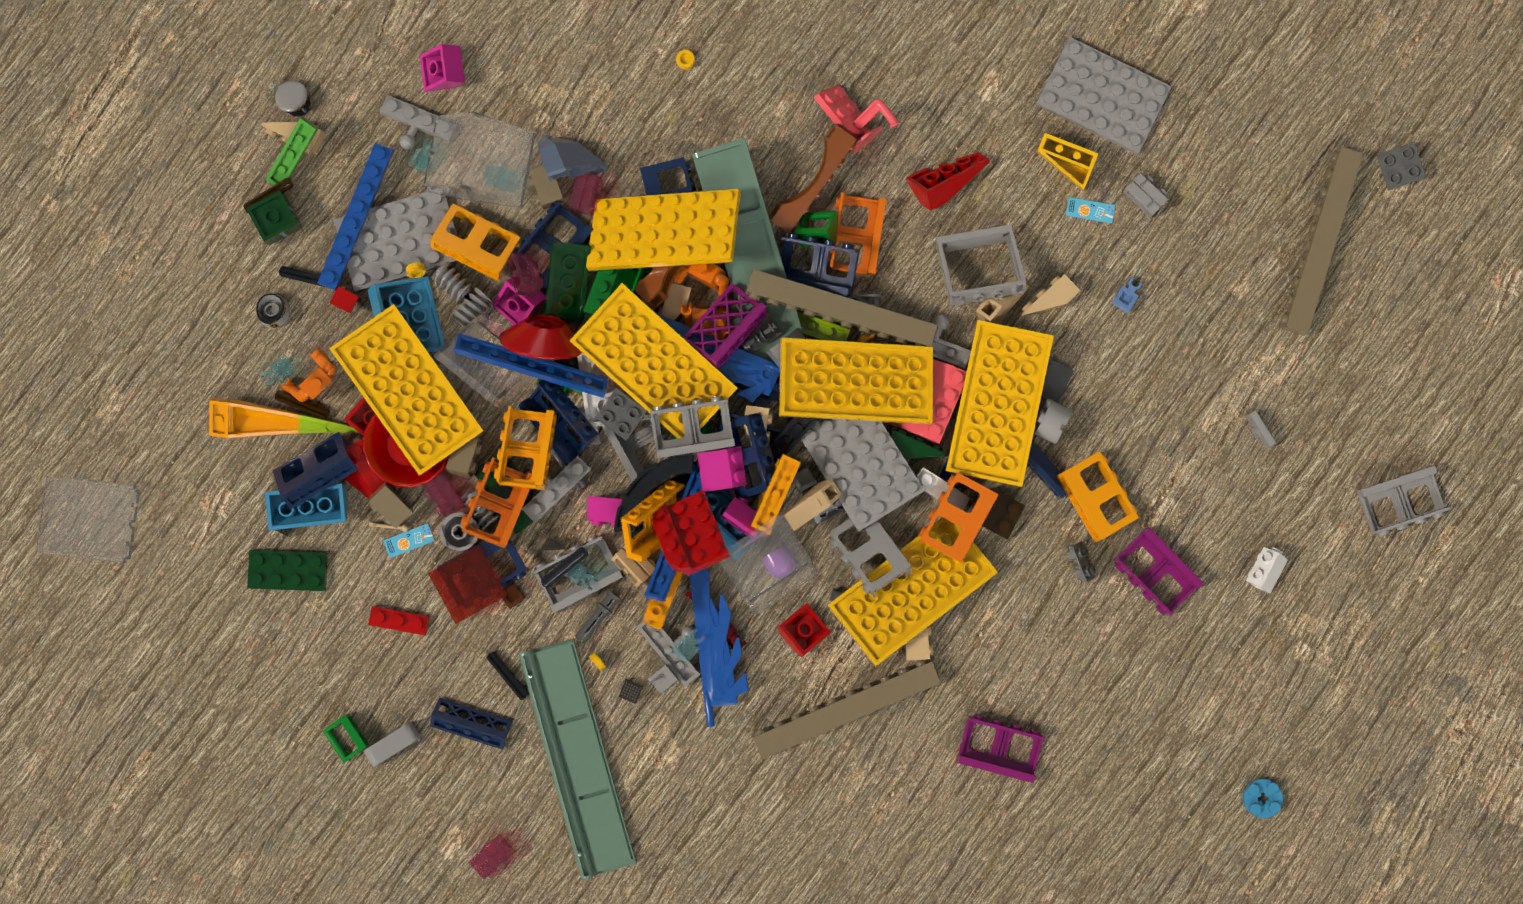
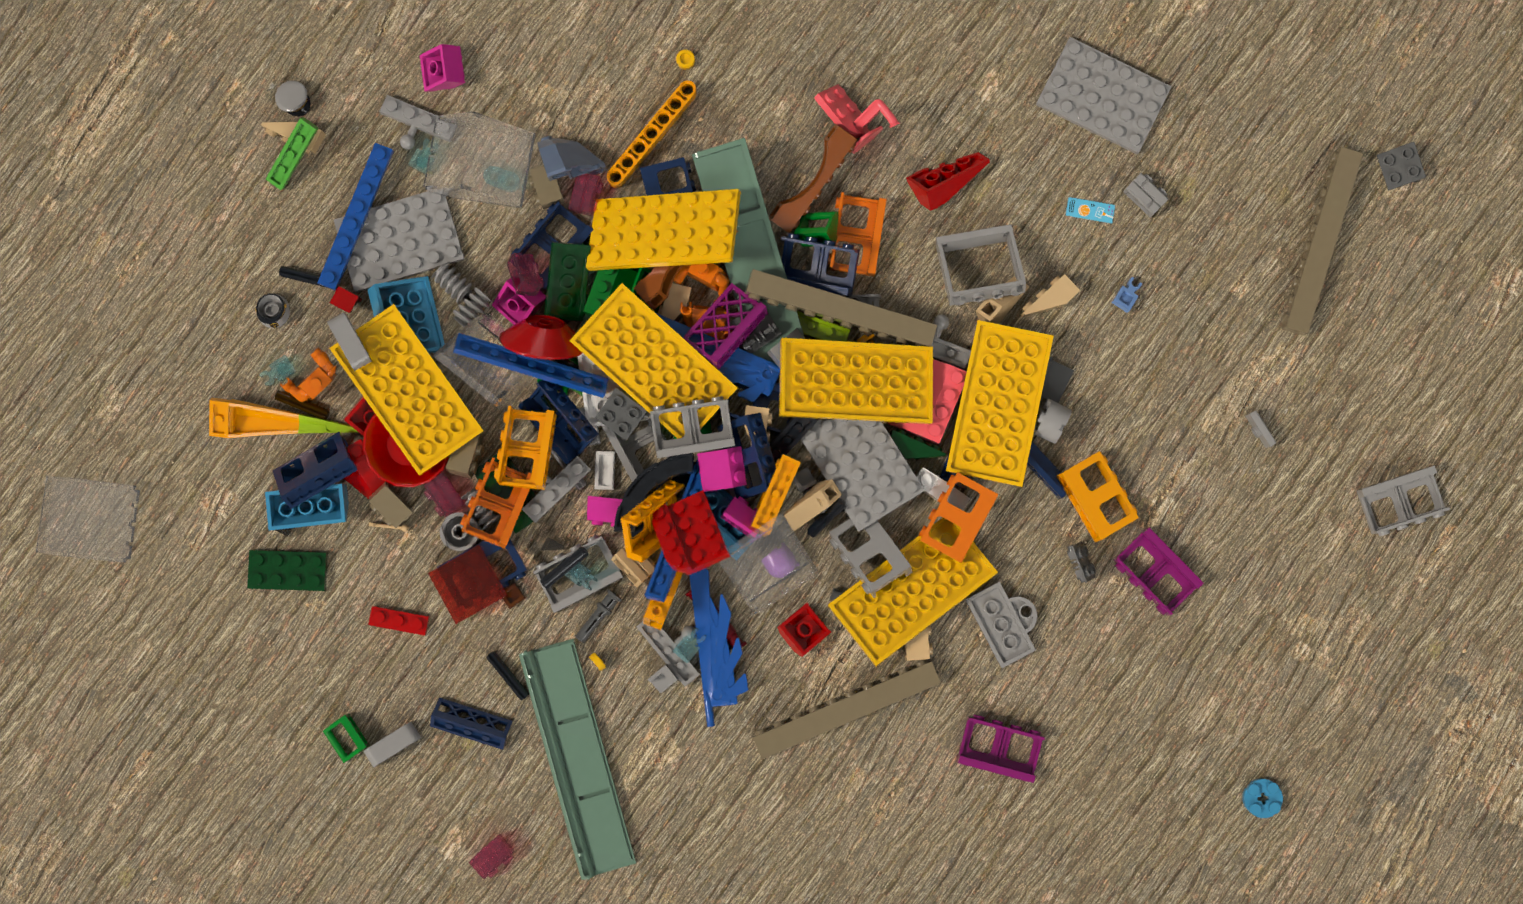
dark brown axle [243,178,294,213] -> none
dark green container [246,190,303,246] -> none
medium azure sticker [383,523,434,558] -> none
yellow tile [406,262,426,278] -> none
light orange window [430,203,521,281] -> none
clear smoke slope [619,679,644,704] -> none
dark brown plate [968,487,1026,540] -> none
yellow wedge [1036,133,1098,190] -> none
white brick [1246,547,1288,593] -> none
none -> light grey beam [327,312,372,371]
none -> white tile [594,451,615,490]
none -> light orange beam [607,80,697,188]
none -> black axle [807,498,846,538]
none -> light grey plate [965,582,1037,668]

